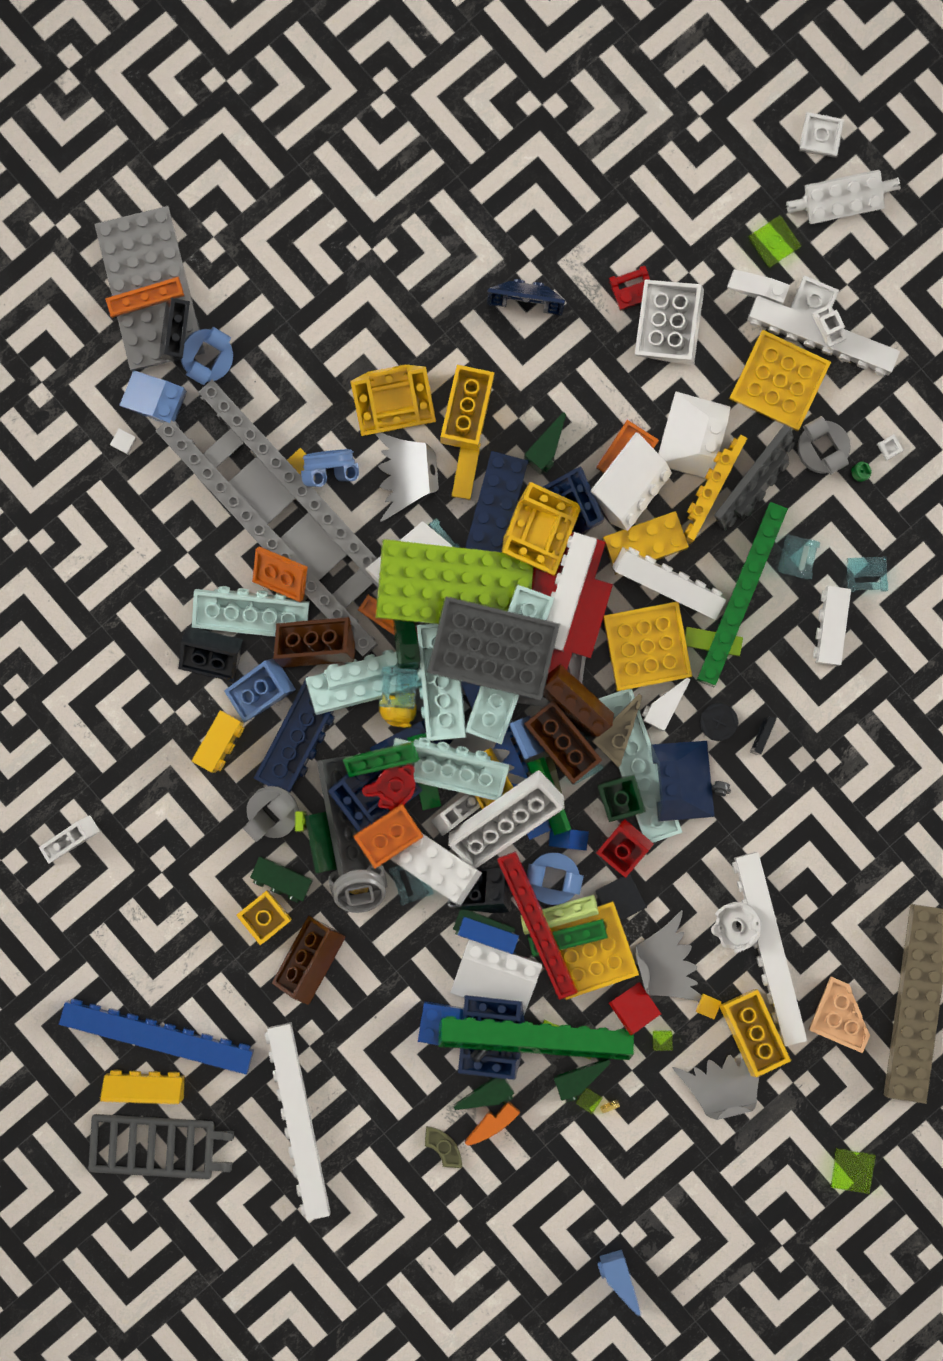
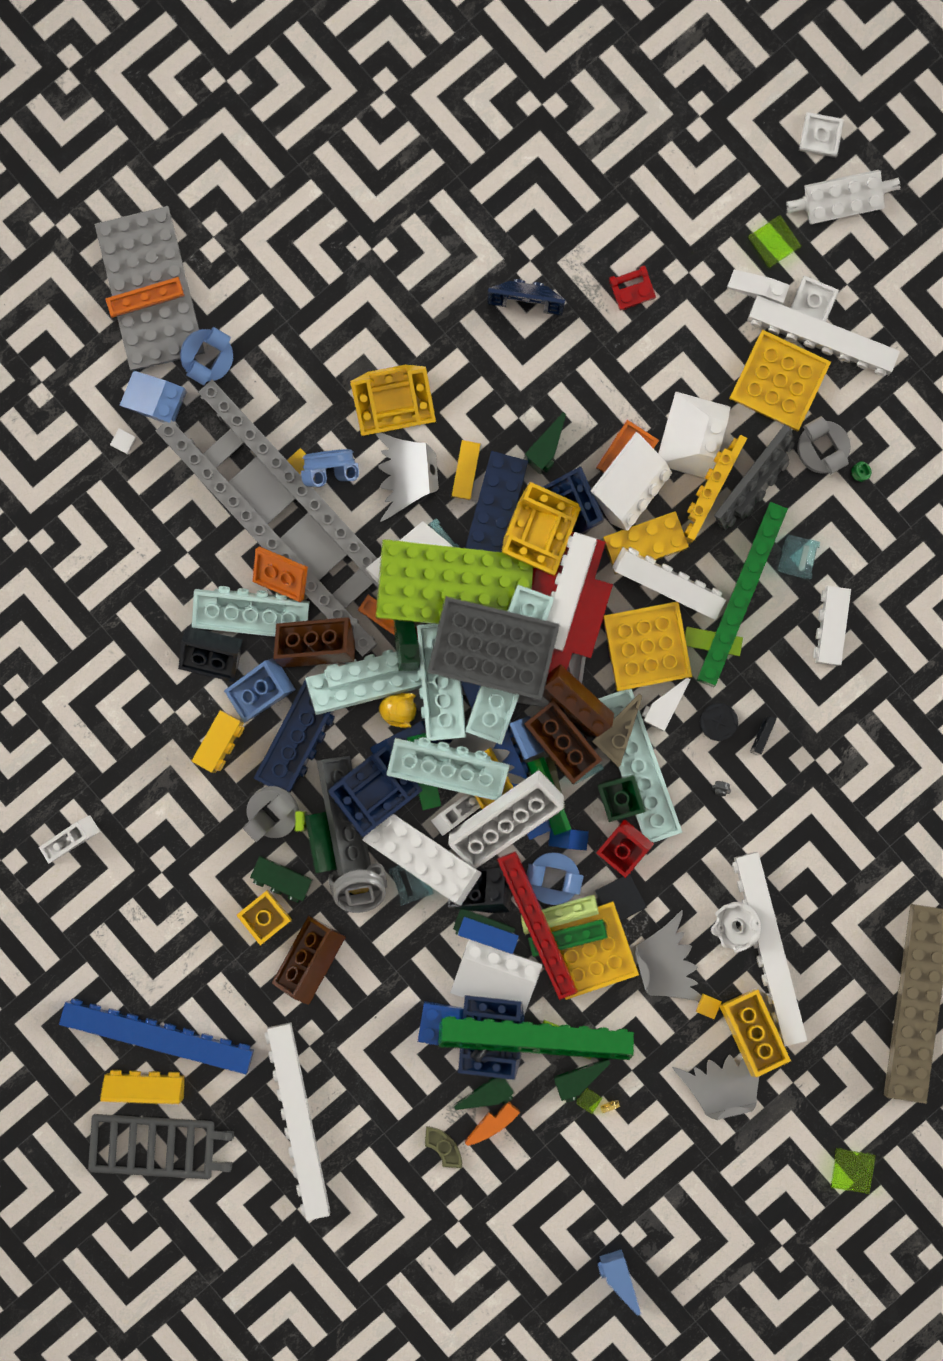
black brick [159,298,190,362] -> none
green tile [343,741,420,777] -> none
orange tile [353,804,424,869] -> none
red tile [362,764,415,811] -> none
clear light blue plate [379,667,417,709] -> none
yellow brick [440,365,494,451] -> none
red tile [609,982,661,1035] -> none
white slope [635,280,704,365] -> none
dark blue slope [651,741,715,821] -> none
clear neon green tile [652,1030,673,1051] -> none
light nougat plate [808,976,870,1053] -> none
white brick [812,304,847,348] -> none
clear light blue plate [847,557,888,592] -> none
white tile [877,434,904,461] -> none

